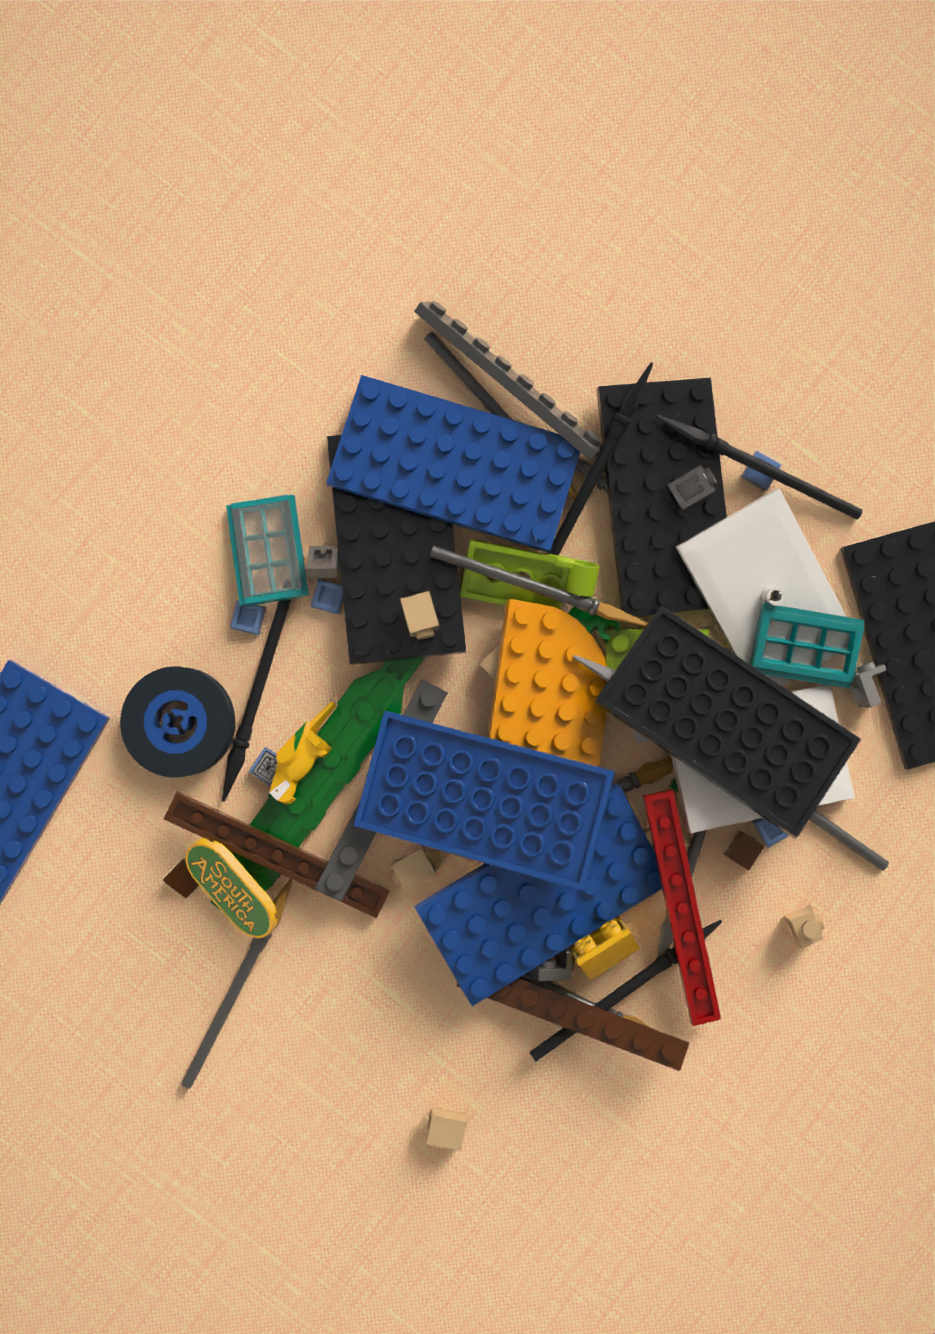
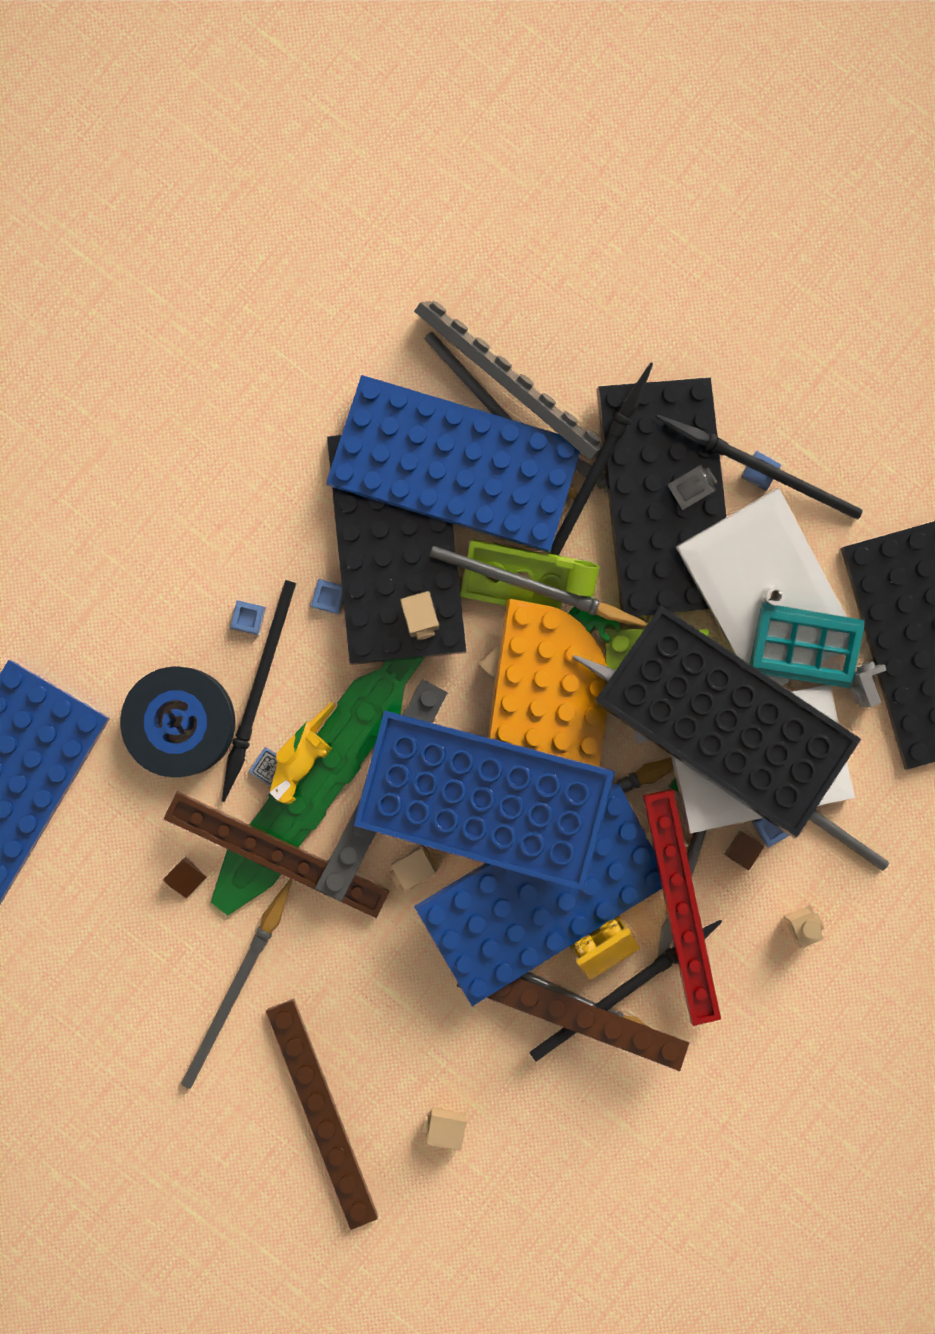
tile [185,838,278,938] -> none
clear piece [226,494,309,607] -> none
flat silver bracket [307,546,340,578] -> none
flat silver bracket [527,948,575,981] -> none
none -> reddish brown plate [266,998,378,1230]

